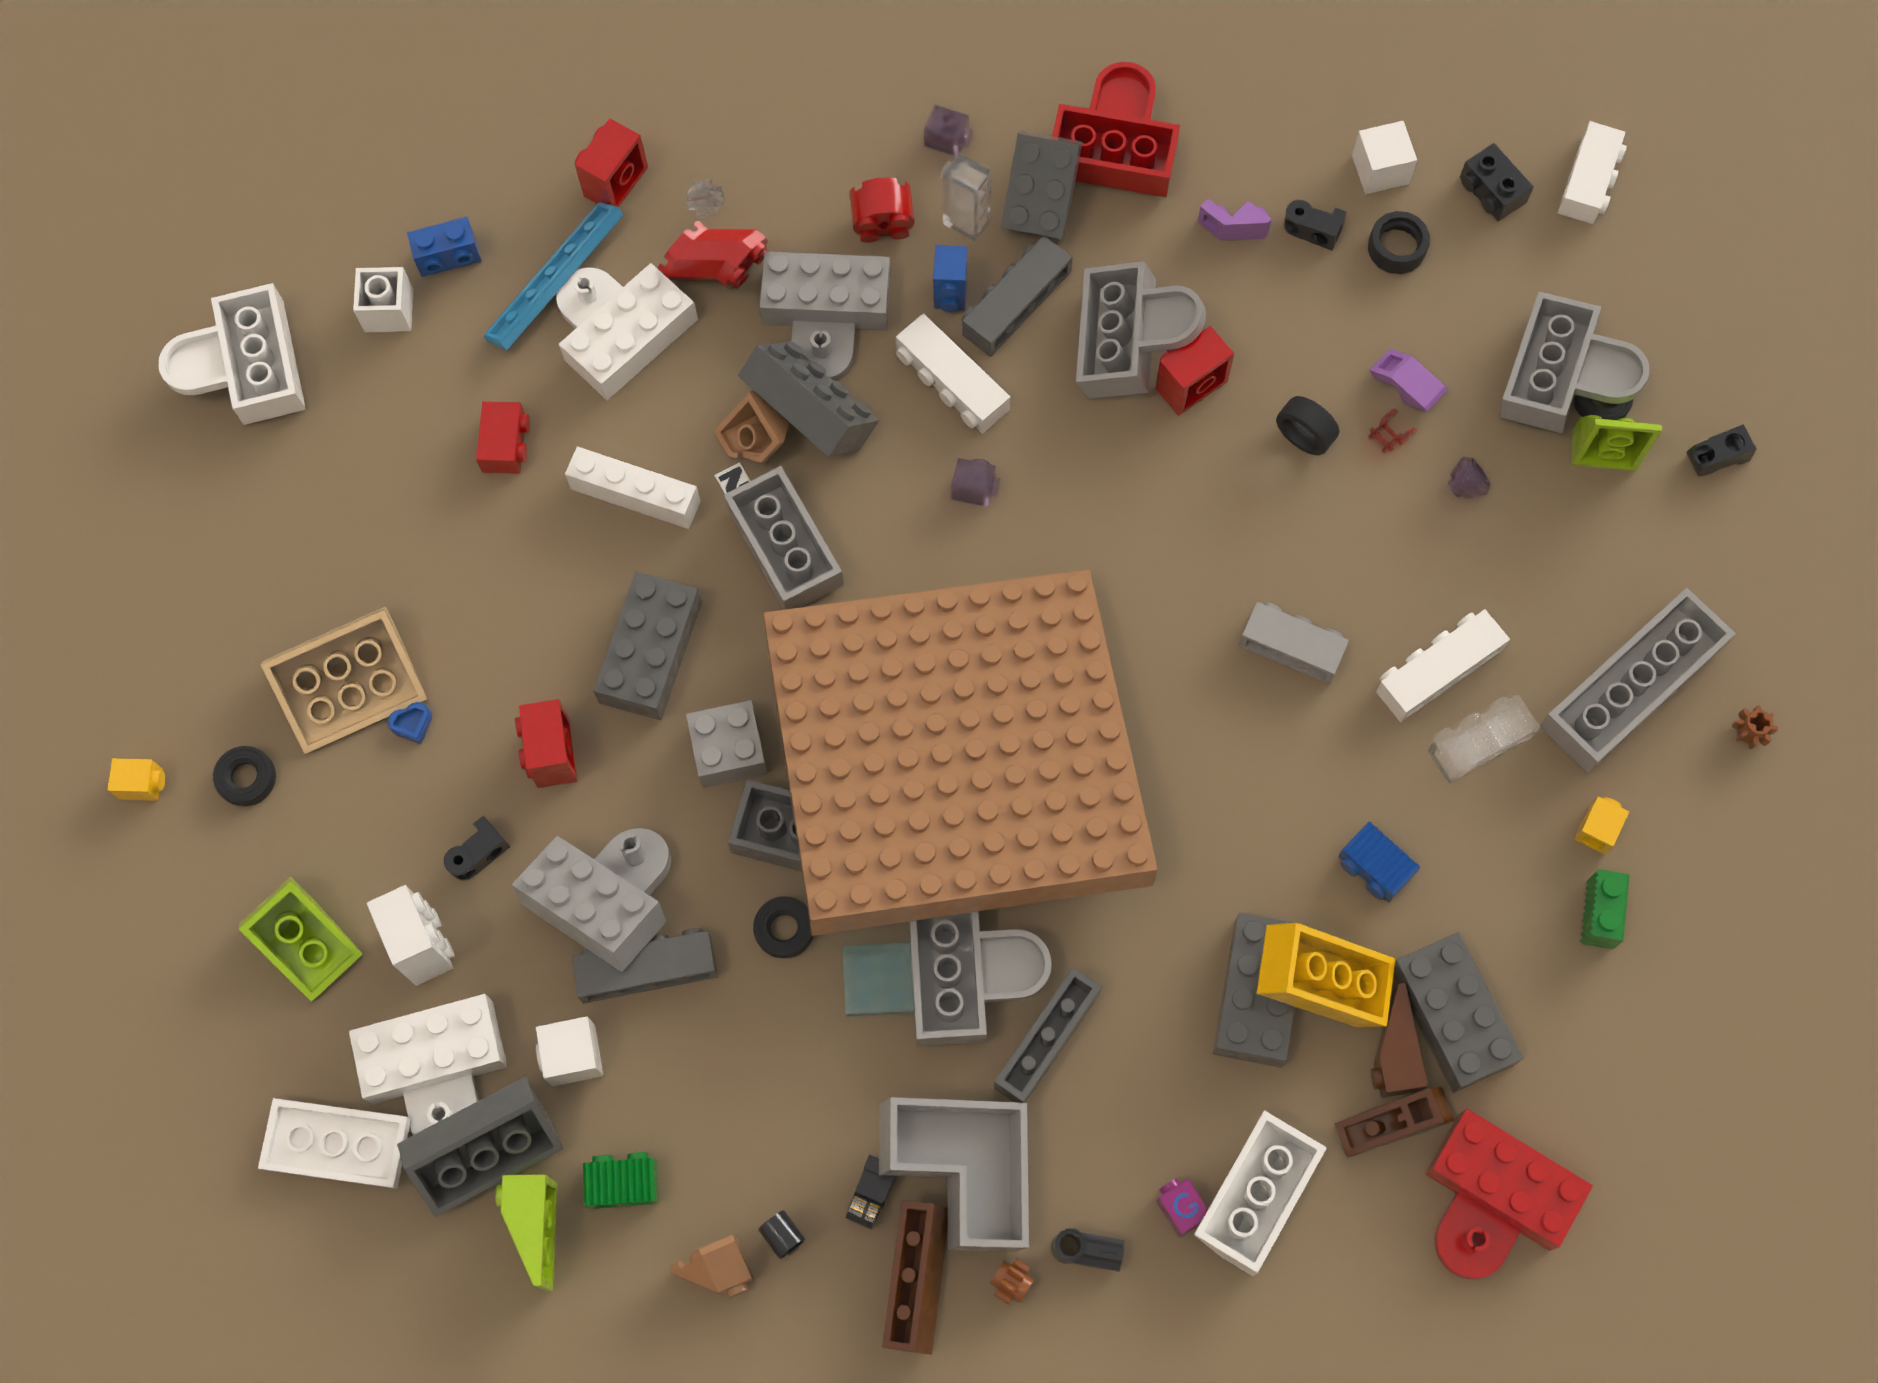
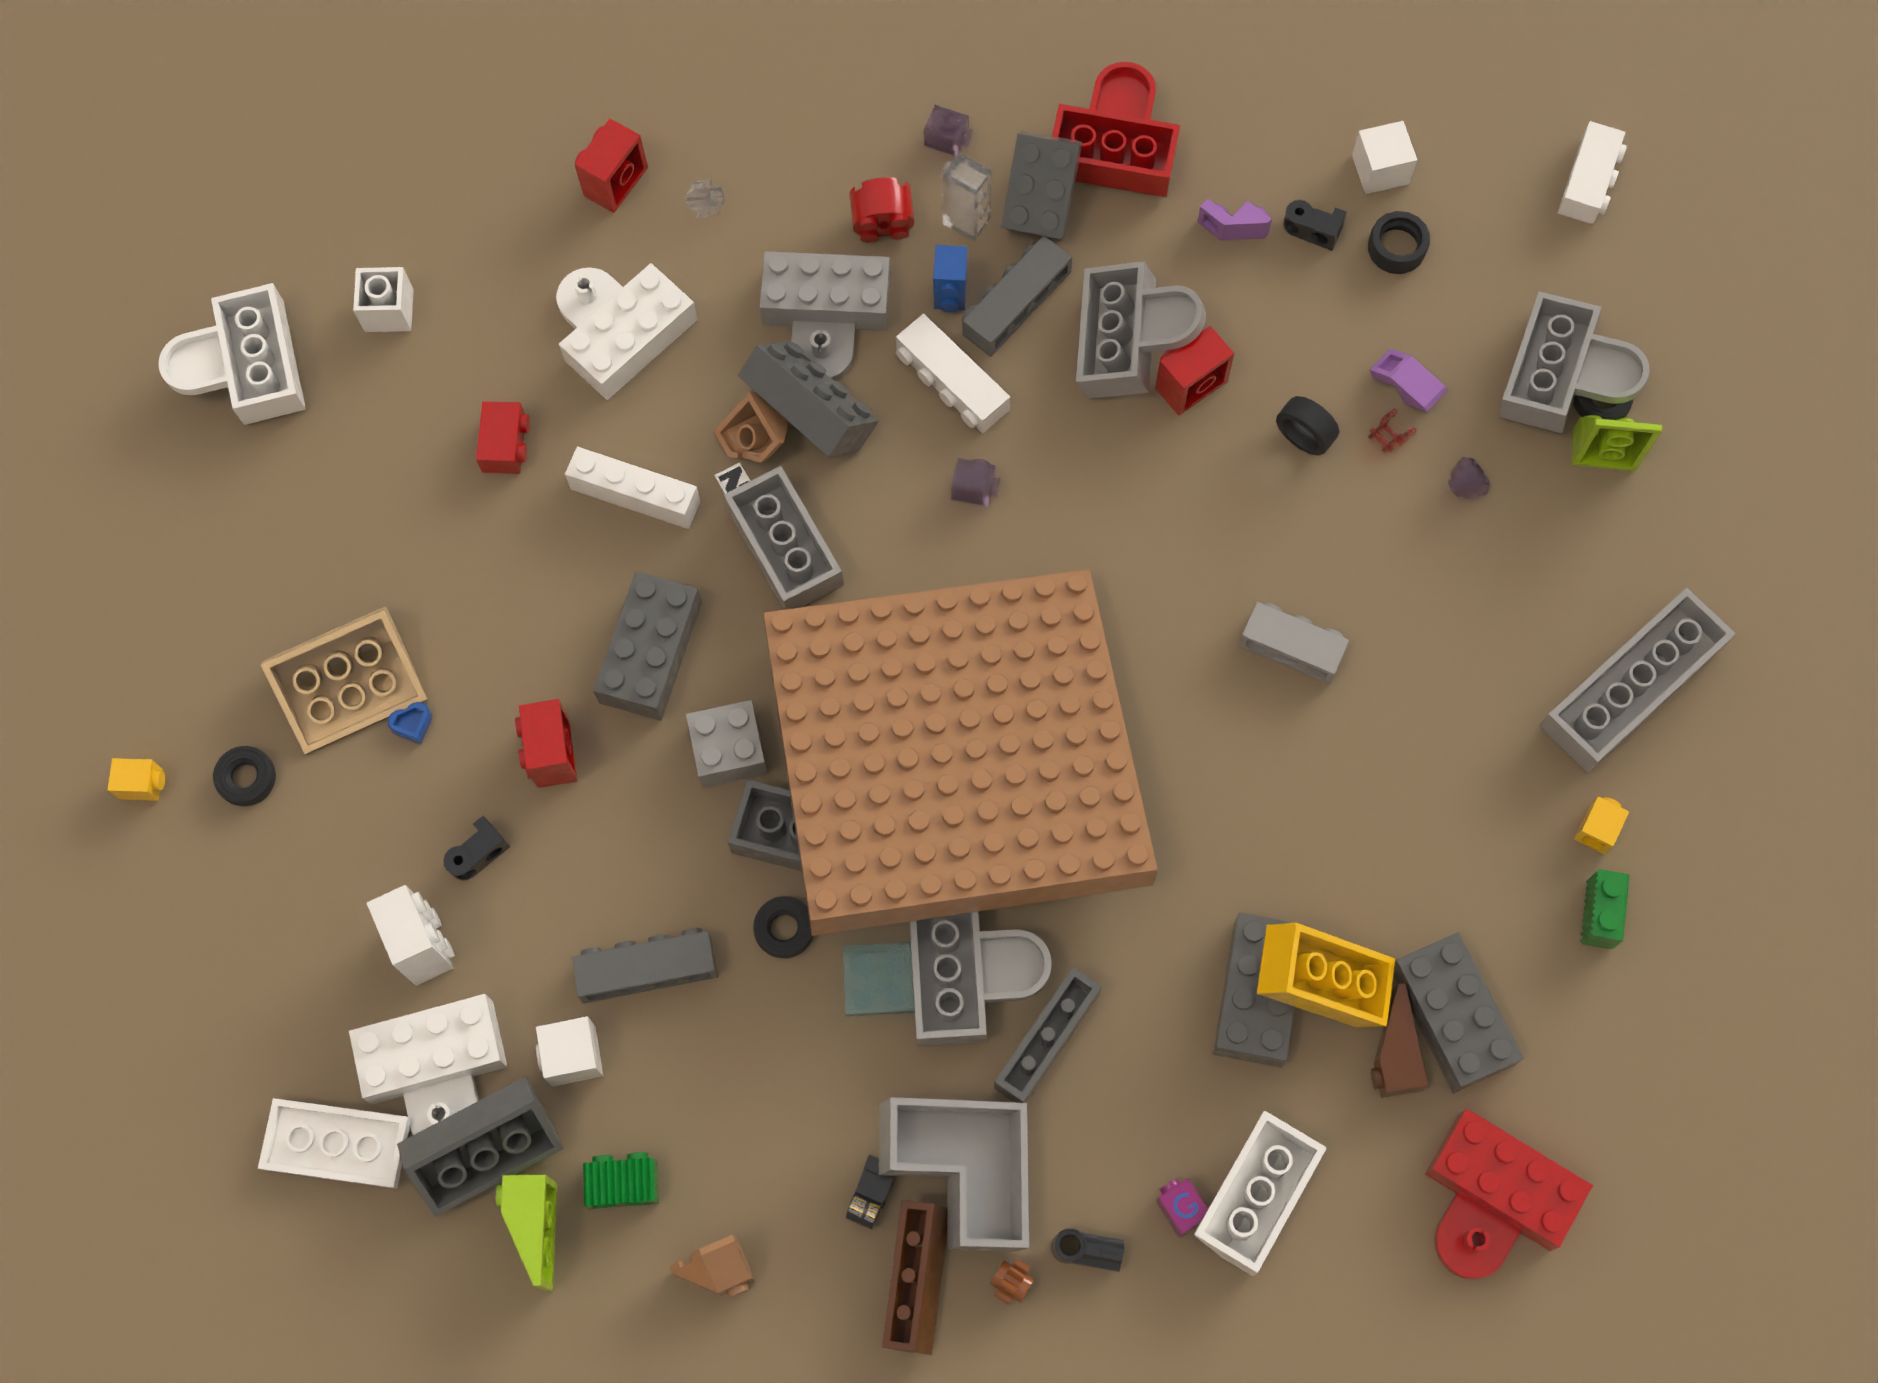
lime slope [239,876,363,1002] -> none
blue brick [407,217,482,277] -> none
dark azure tile [483,202,623,351] -> none
light grey brick [512,828,671,972] -> none
red brick [657,221,769,289] -> none
black piece [758,1210,805,1259] -> none
reddish brown slope [1335,1087,1455,1157] -> none
blue brick [1338,822,1420,902] -> none
white brick [1376,609,1510,723] -> none
clear brick [1428,694,1540,784] -> none
black brick [1459,143,1534,222] -> none
black leg [1686,424,1757,476] -> none
dark orange gear [1732,705,1778,749] -> none

